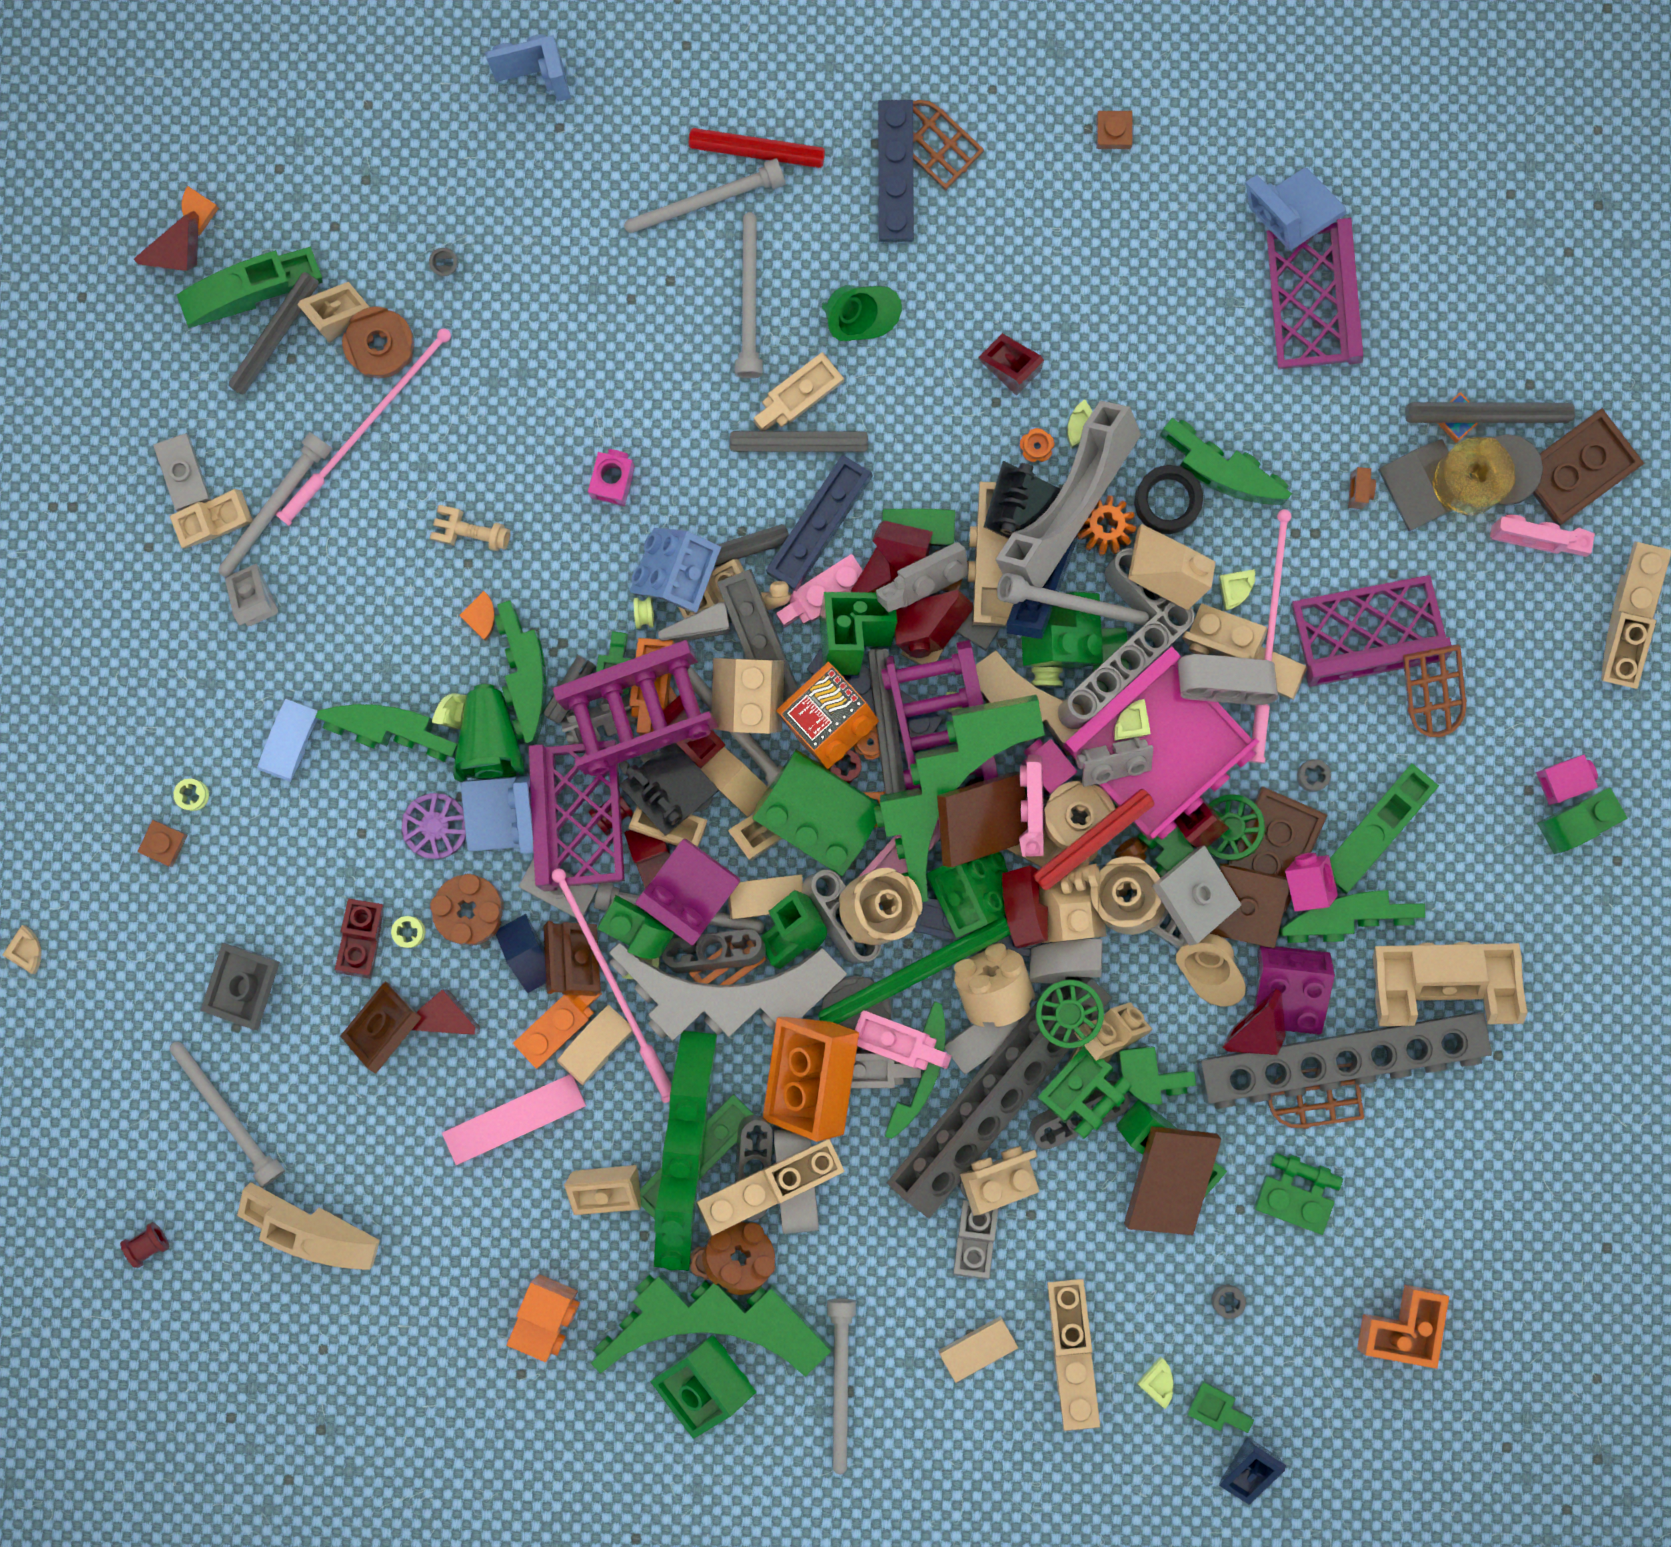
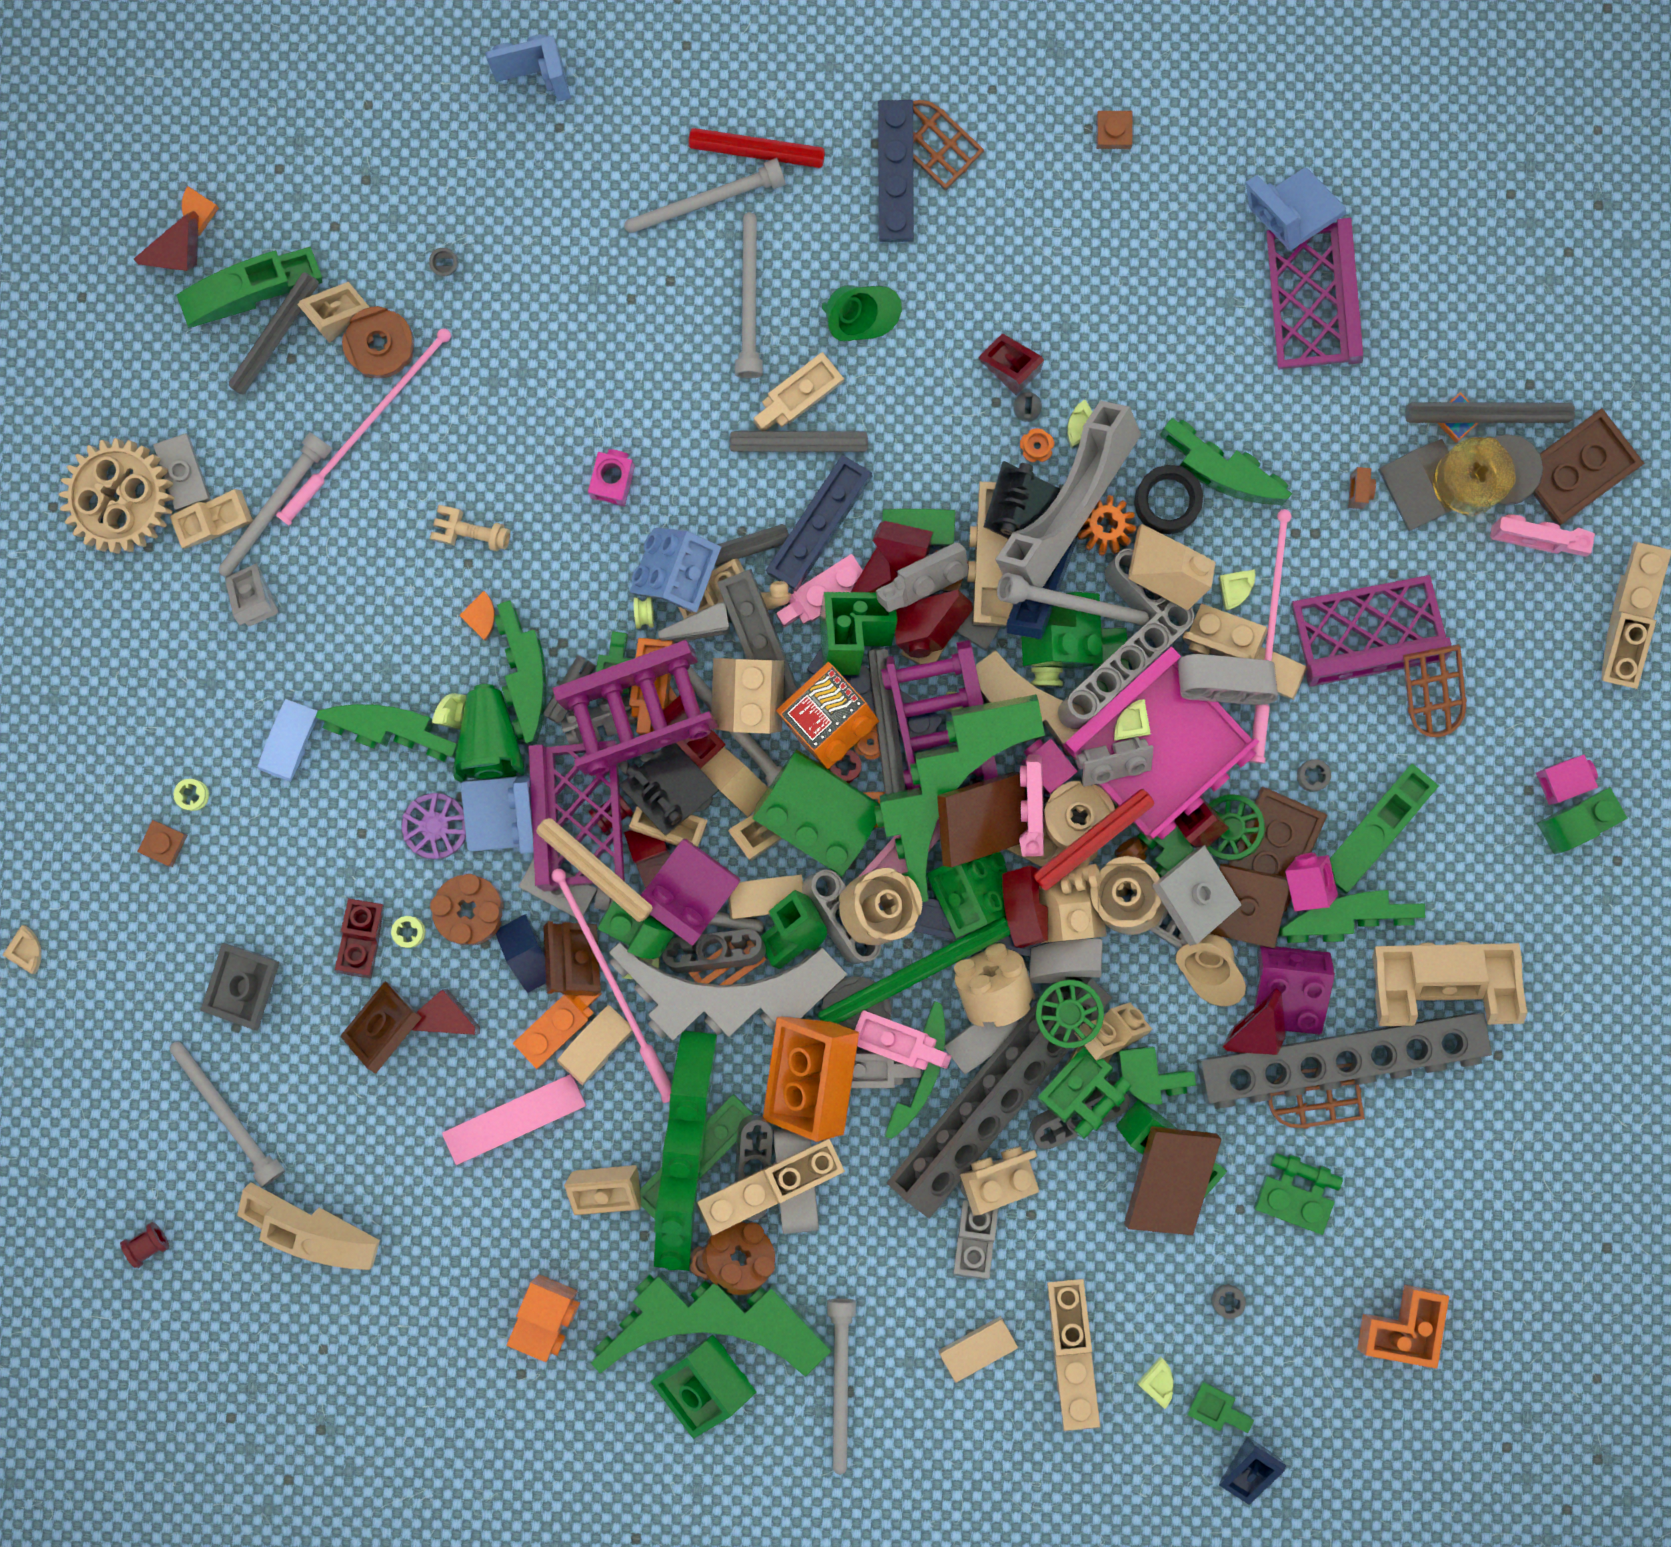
none -> tan gear [59,438,174,554]
none -> tan axle [536,818,653,922]
none -> dark grey hinge [1013,392,1042,422]

